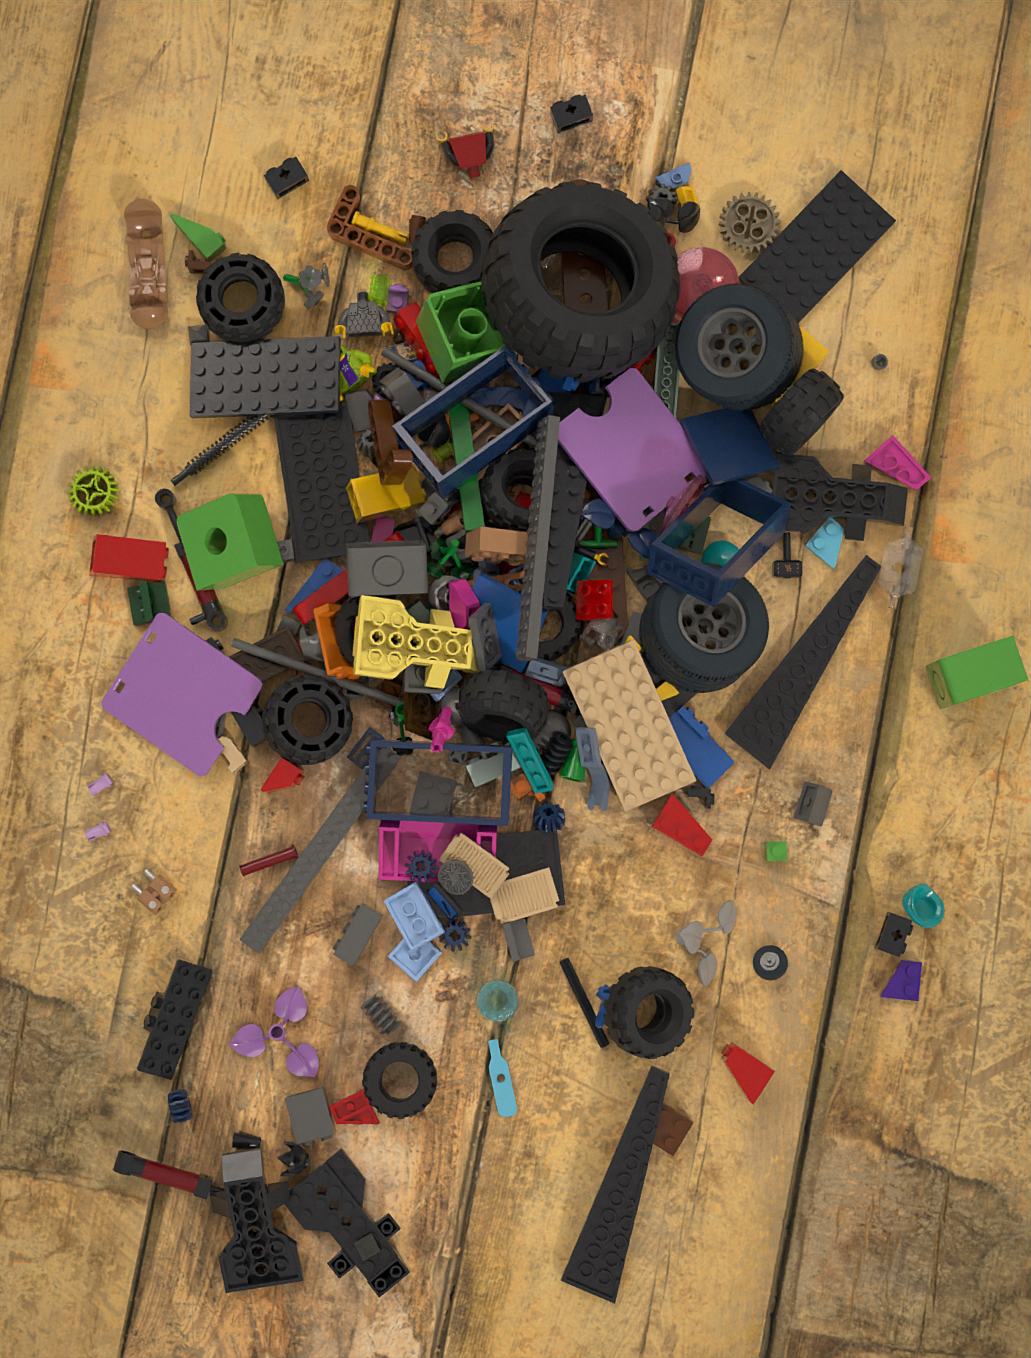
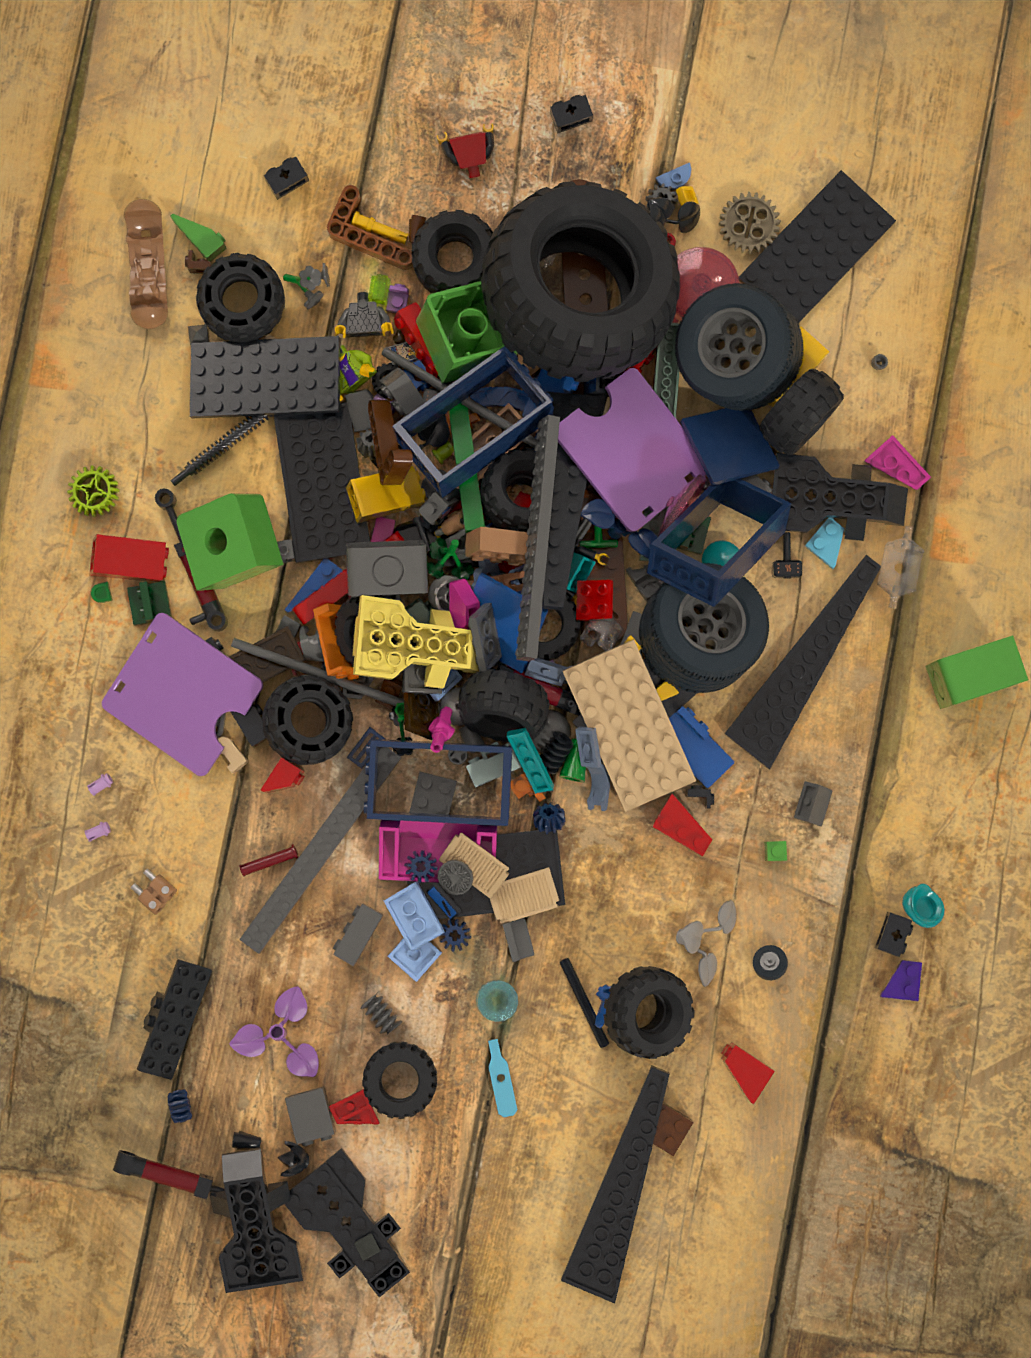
none -> green tile [91,582,113,603]

